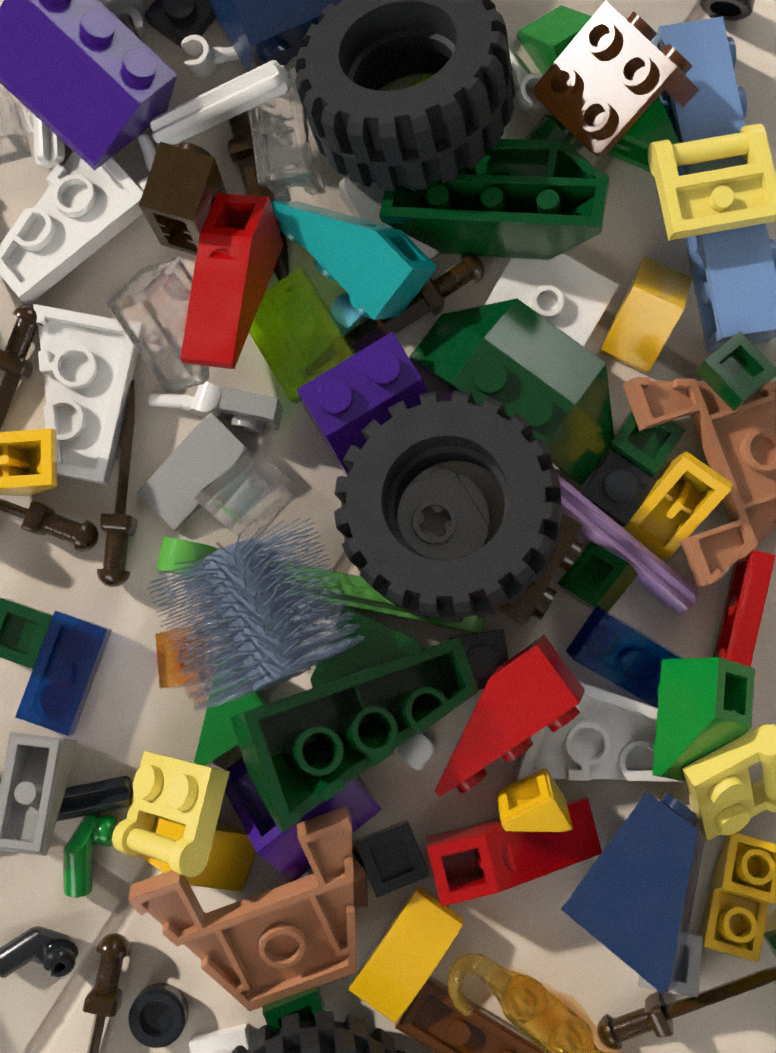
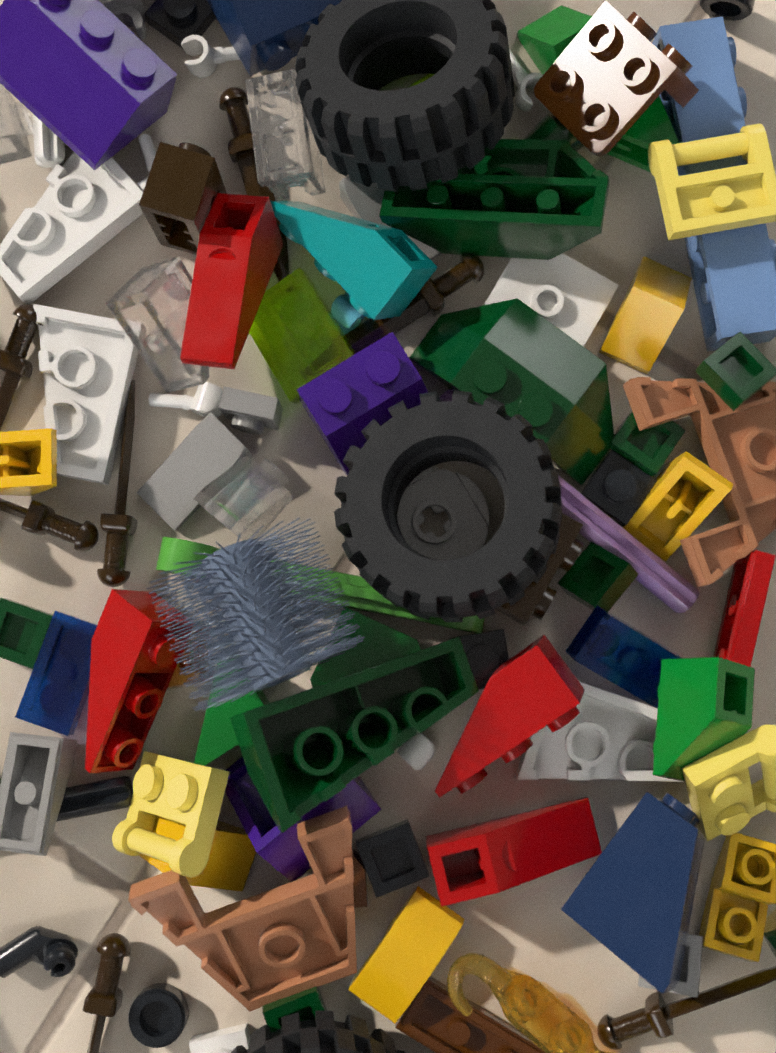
green arm [63,813,119,898] -> none
white axle [150,60,290,145] -> none
yellow slope [496,768,573,832] -> none
none -> red slope [85,589,194,773]

